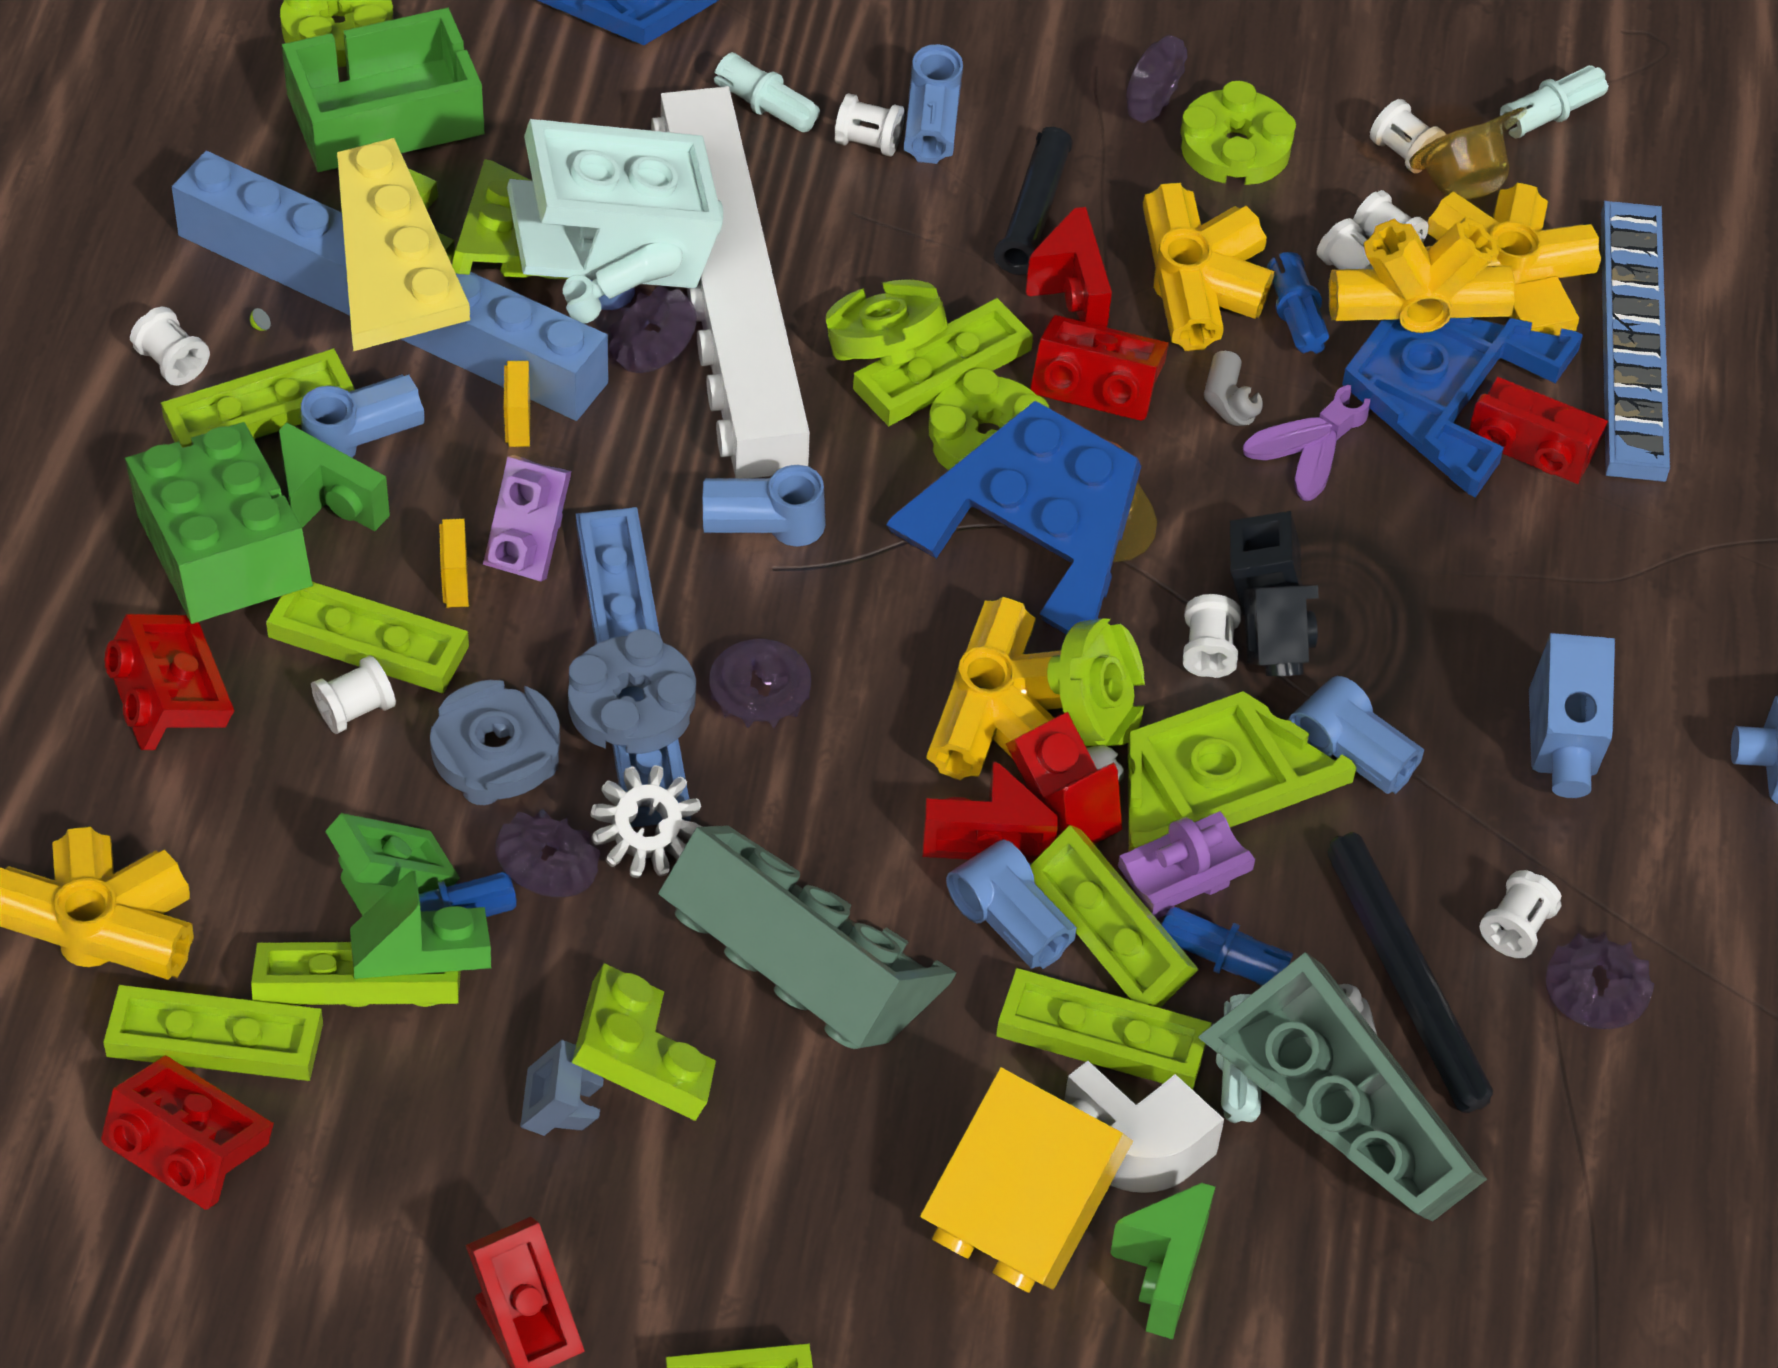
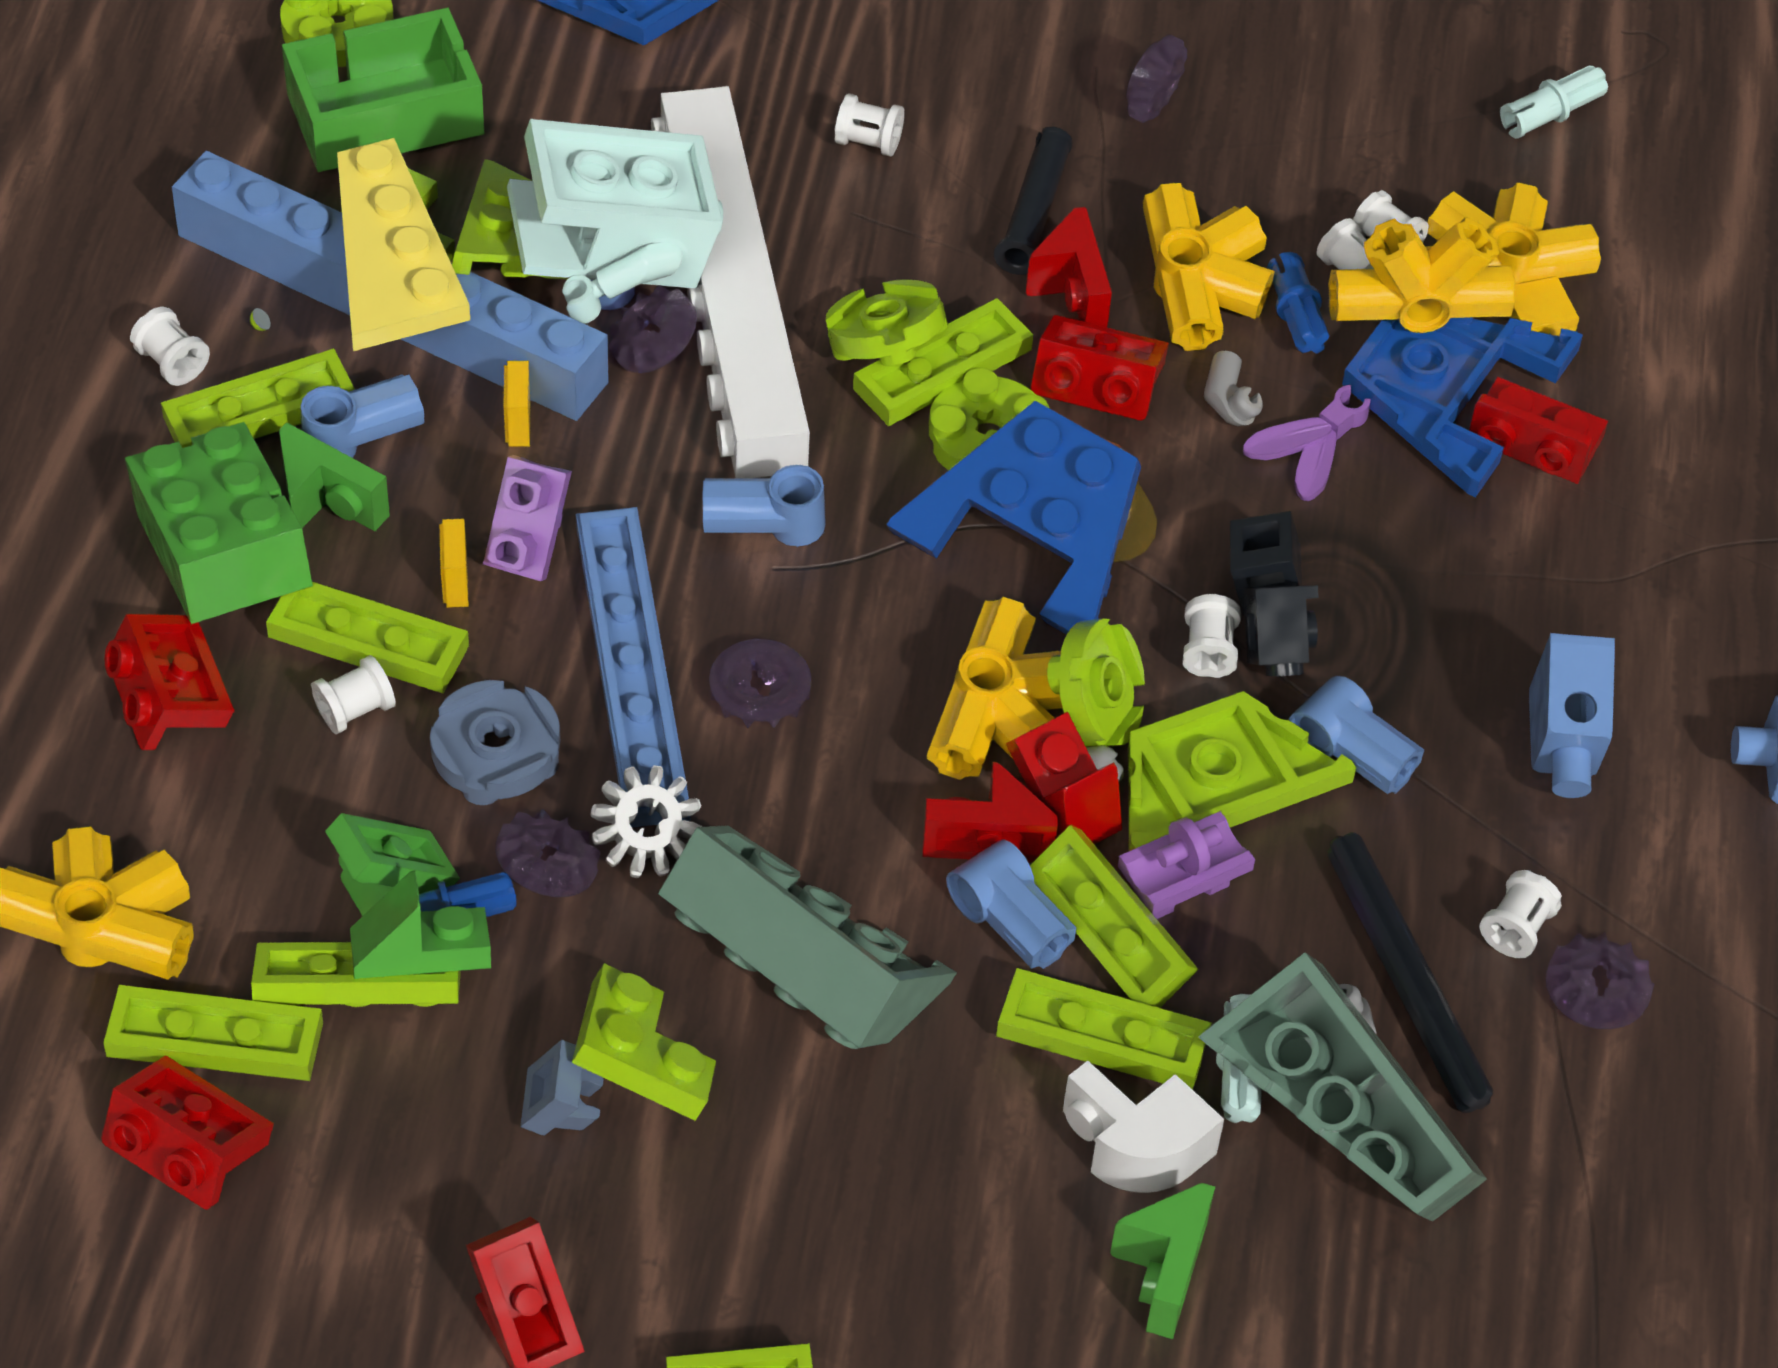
sand blue plate [568,629,696,754] -> none
light aqua axle [714,52,820,132] -> none
medium blue piece [904,44,963,164] -> none
yellow brick [920,1067,1133,1293] -> none
blue axle [1162,907,1293,986] -> none
lime plate [1180,81,1296,185] -> none
white bush [1370,99,1446,173] -> none
clear yellow piece [1409,107,1527,200] -> none
tile [1601,201,1670,482] -> none

